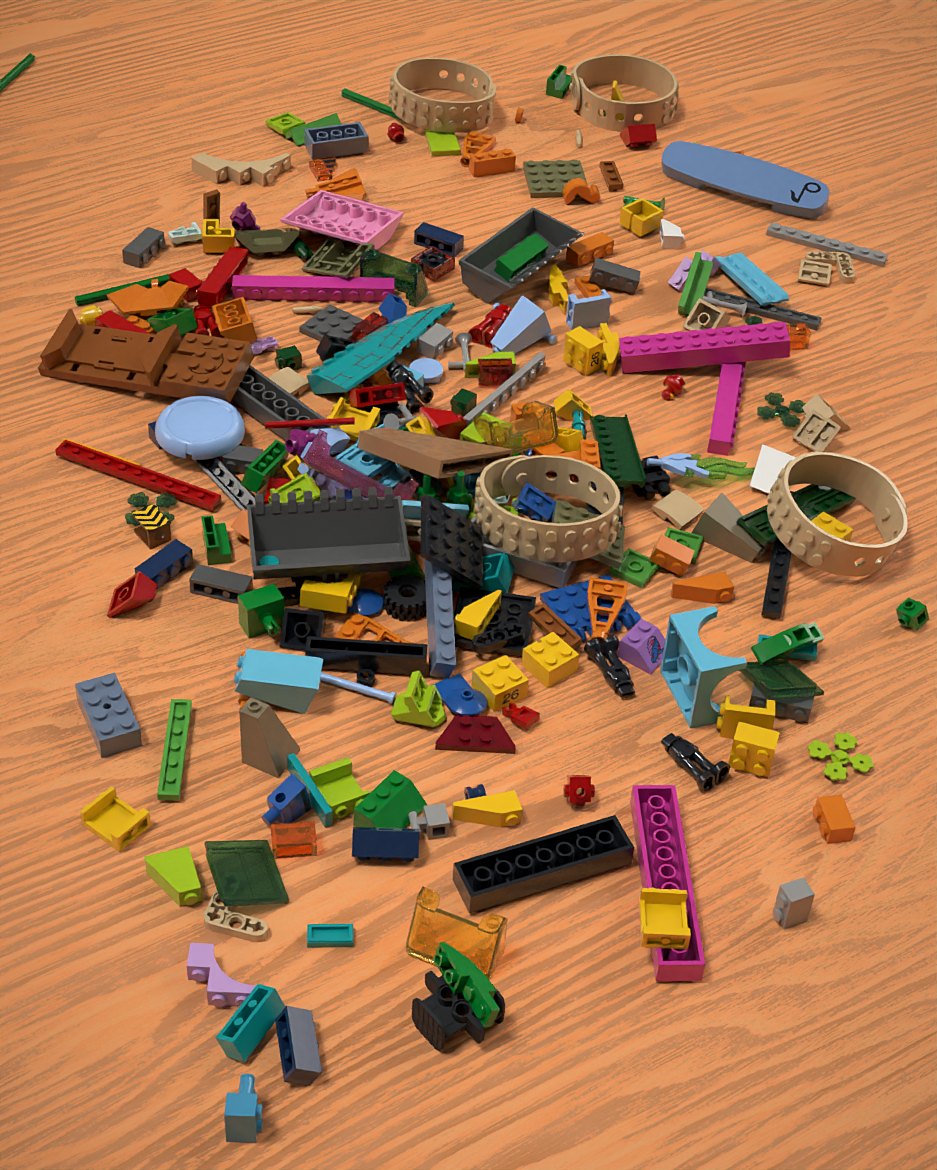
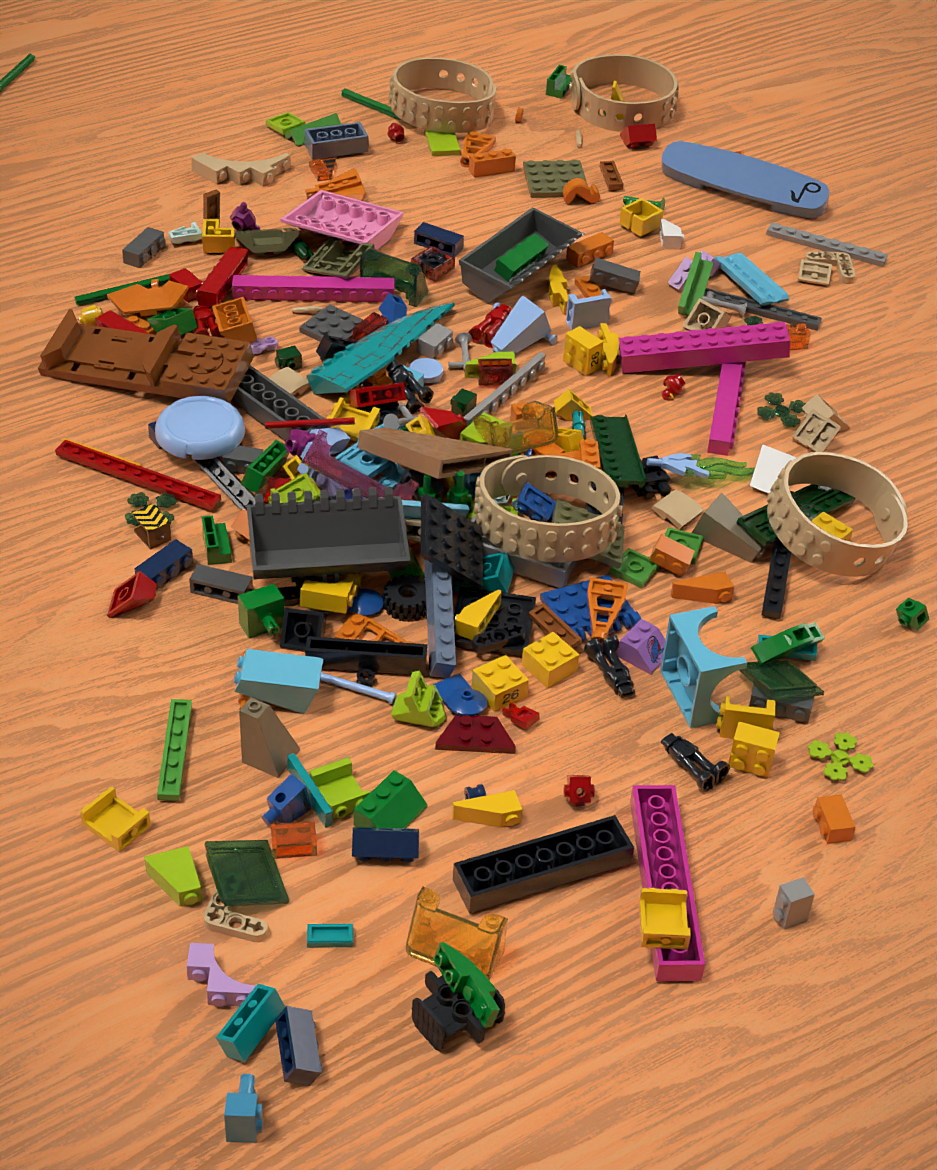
sand blue brick [75,672,142,758] -> none
teal piece [260,556,279,566] -> none
light grey brick [408,803,450,840] -> none

